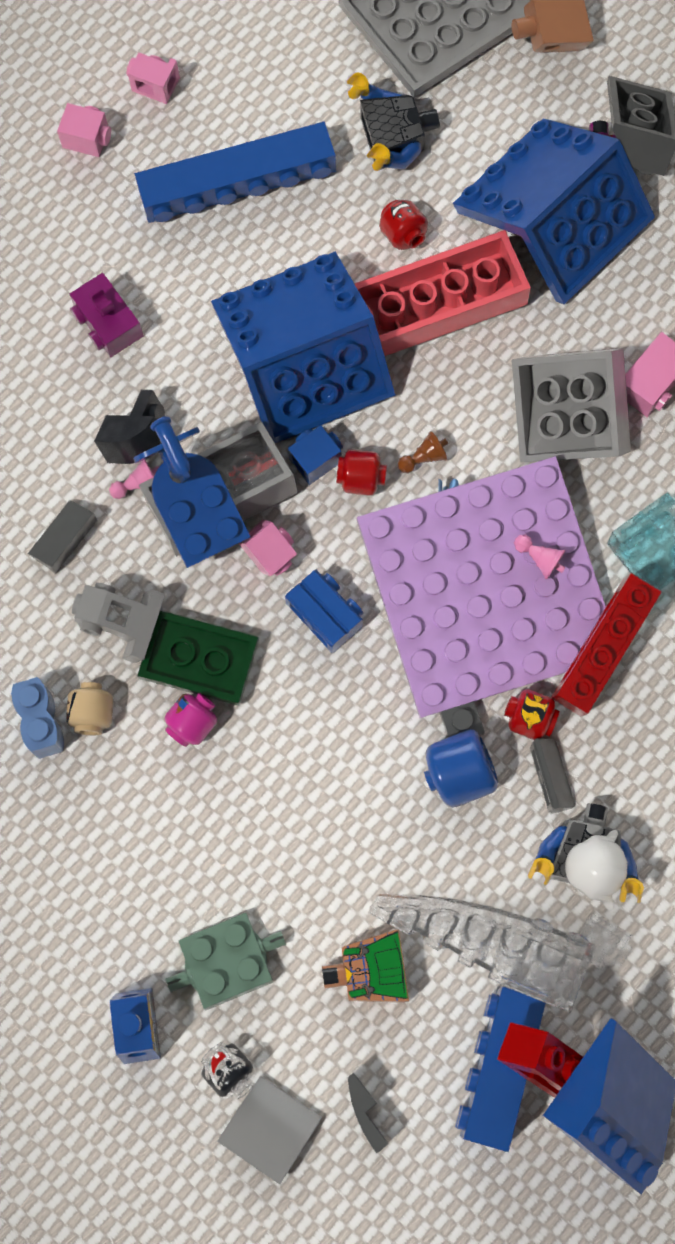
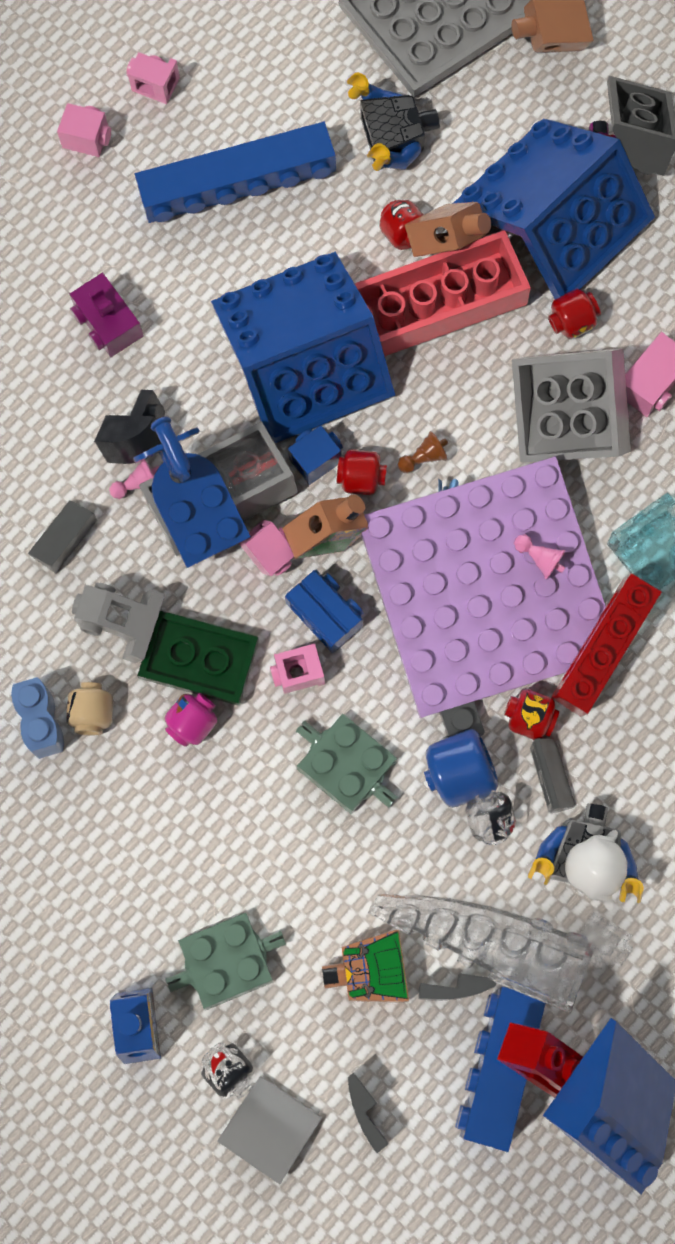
none -> bright pink brick [270,644,325,694]
none -> nougat torso [282,495,368,559]
none -> sand green plate [296,714,398,814]
none -> nougat torso [405,202,491,257]
none -> dark grey slope [418,973,497,1001]
none -> clear head [465,790,516,845]
none -> red head [548,289,601,339]

